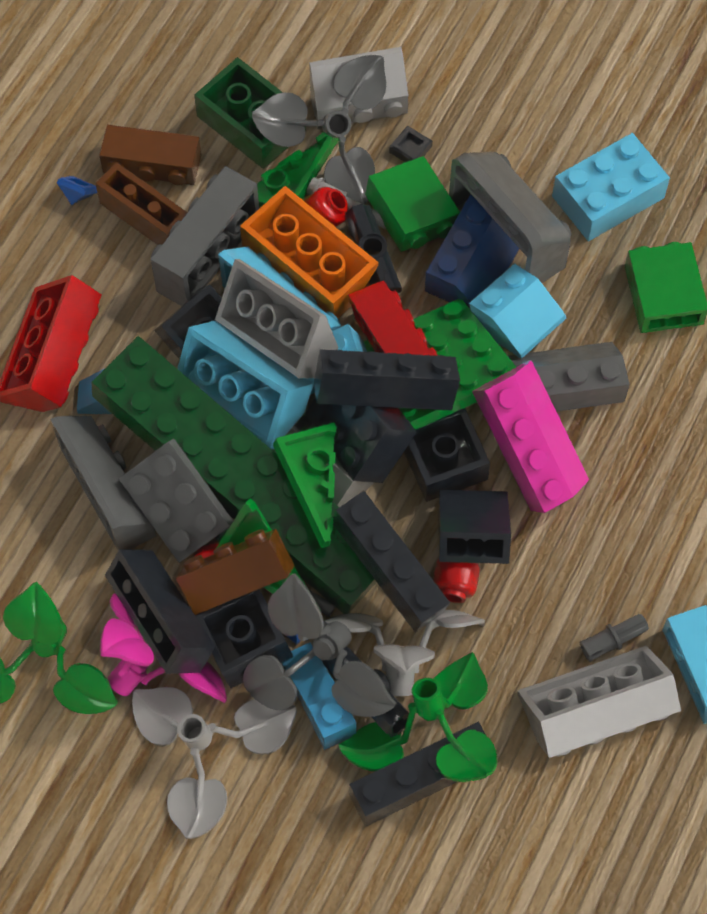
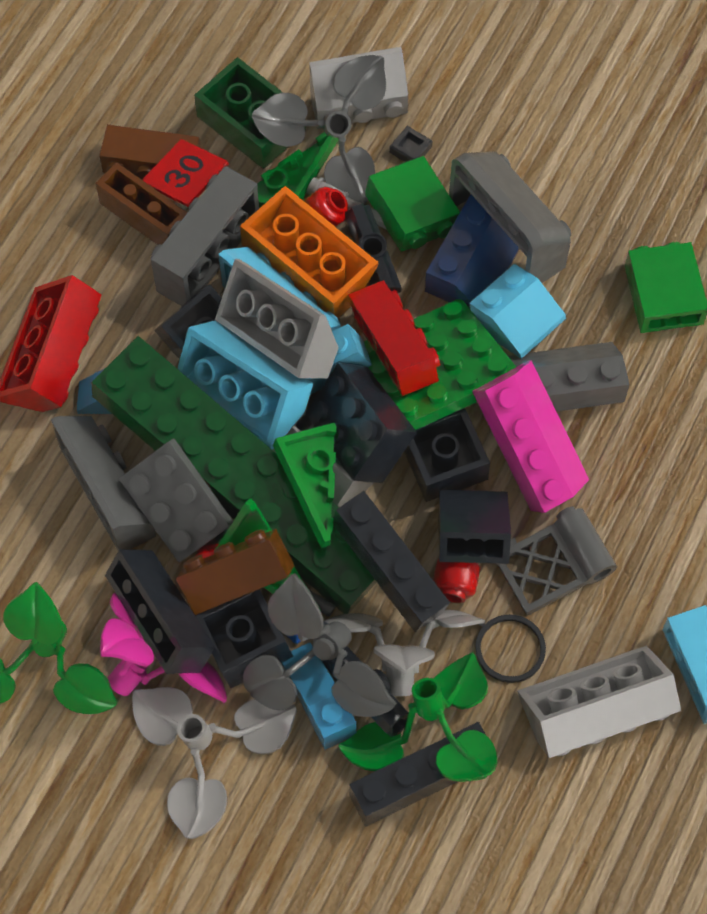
blue slope [57,176,97,205] -> none
black brick [314,349,460,410] -> none
medium azure brick [552,133,670,242] -> none
dark grey axle [579,614,649,662] -> none
none -> red piece [142,139,229,207]
none -> black piece [475,615,546,683]
none -> dark grey piece [497,506,617,616]

